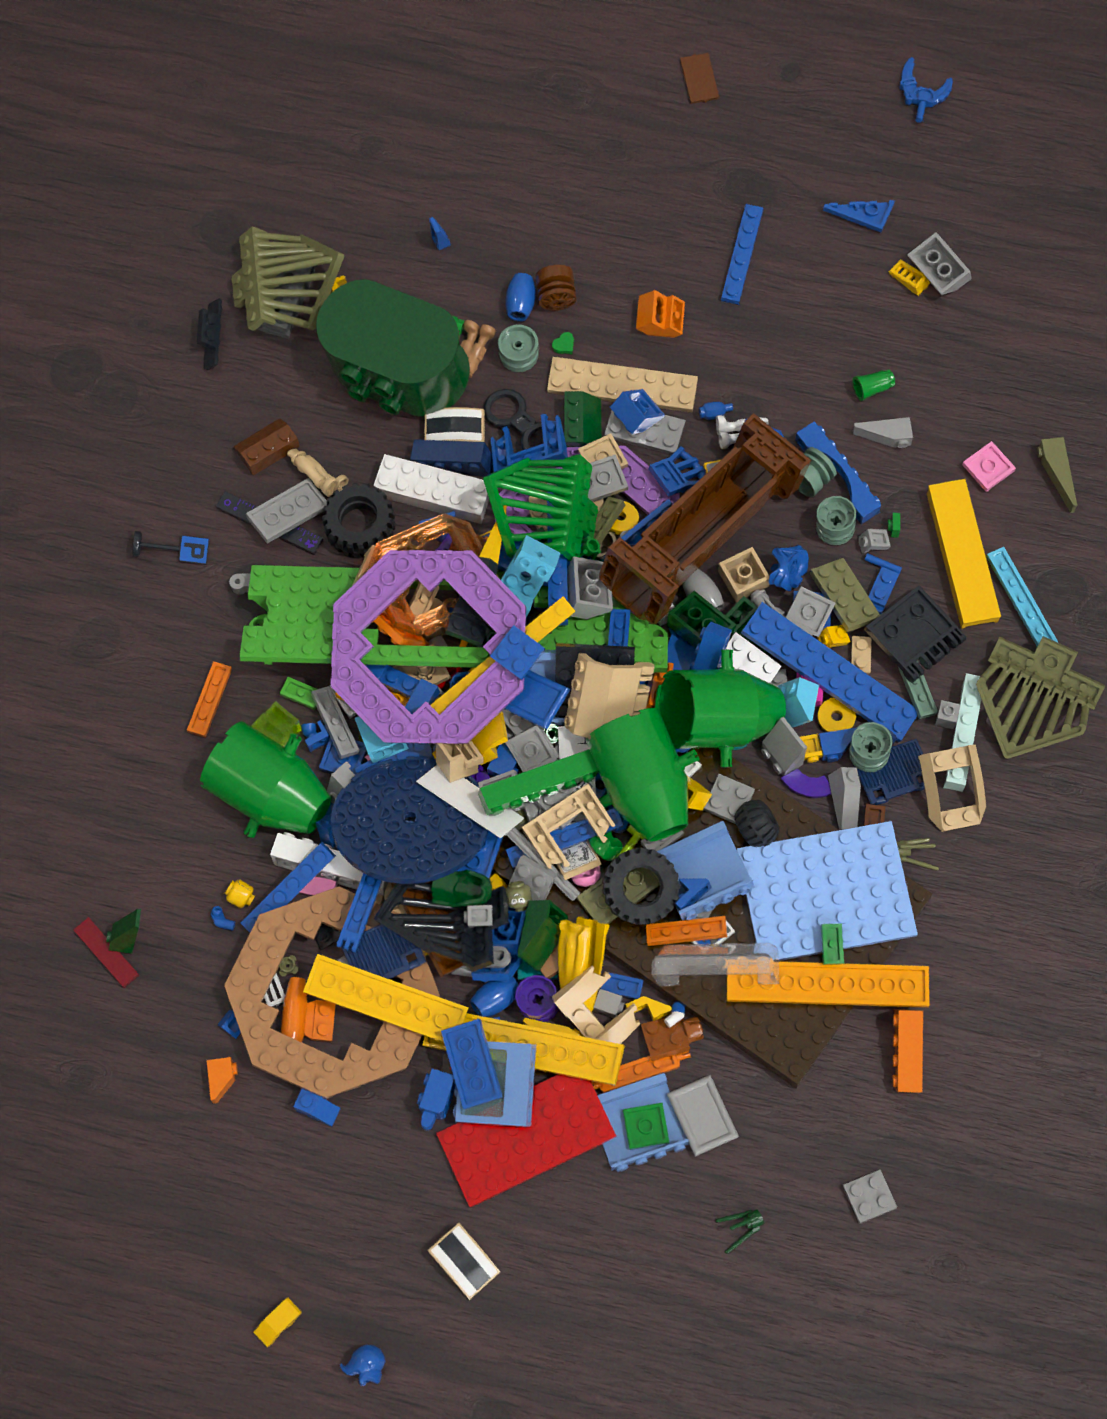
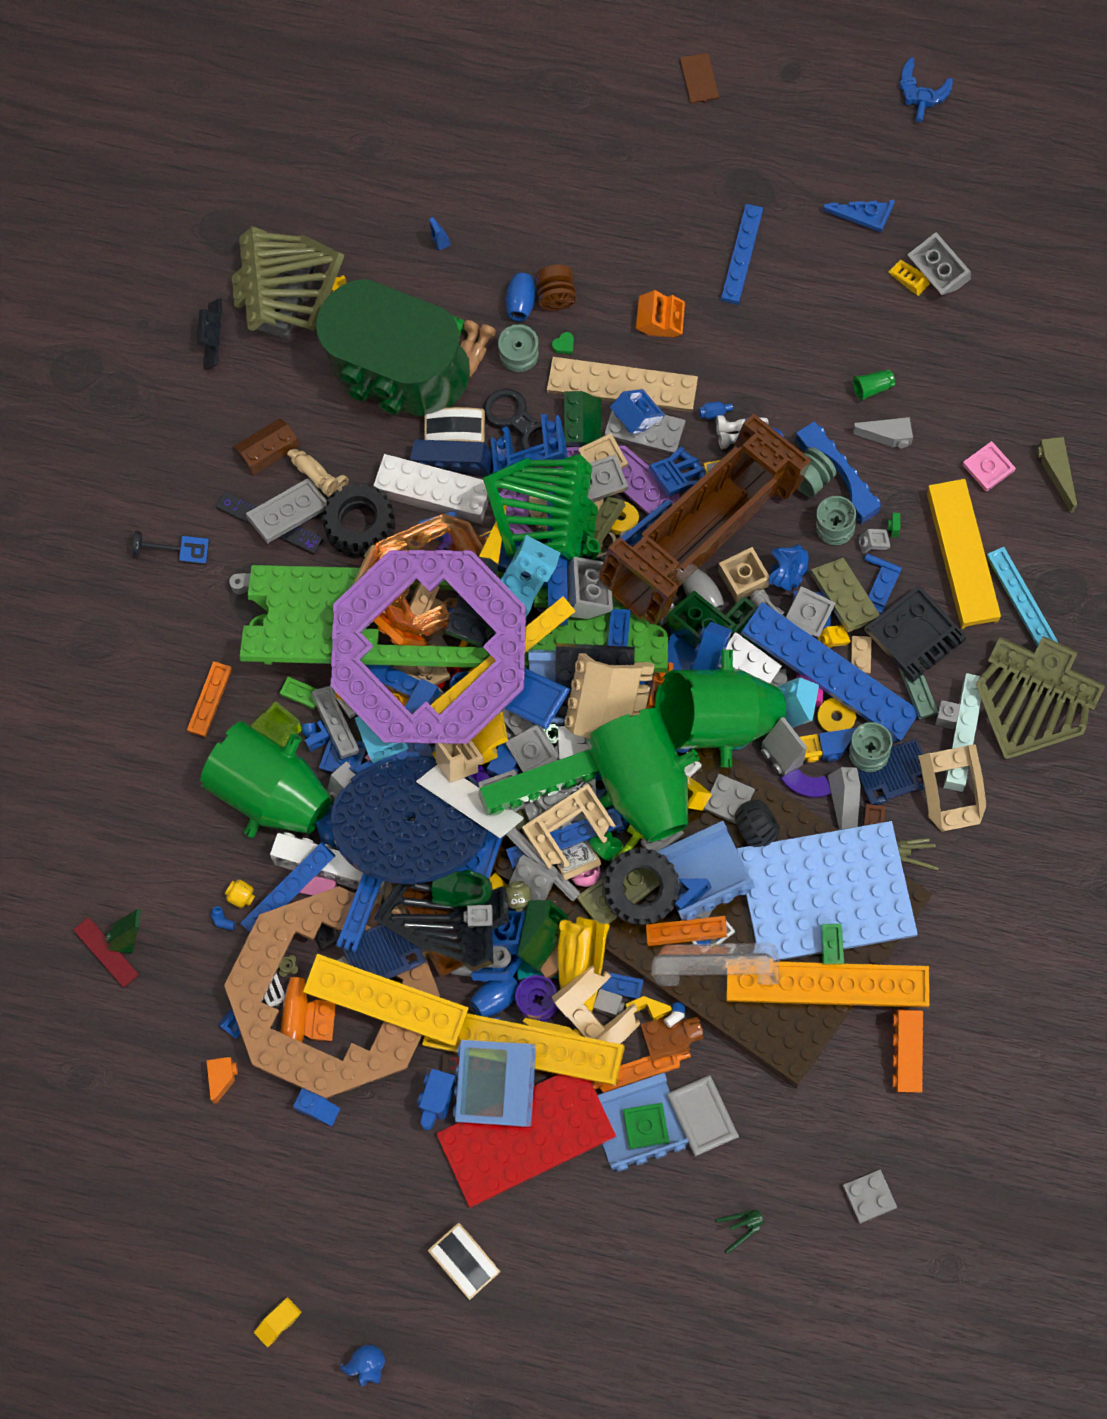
blue plate [441,1019,503,1109] -> none
blue plate [490,625,545,680] -> none

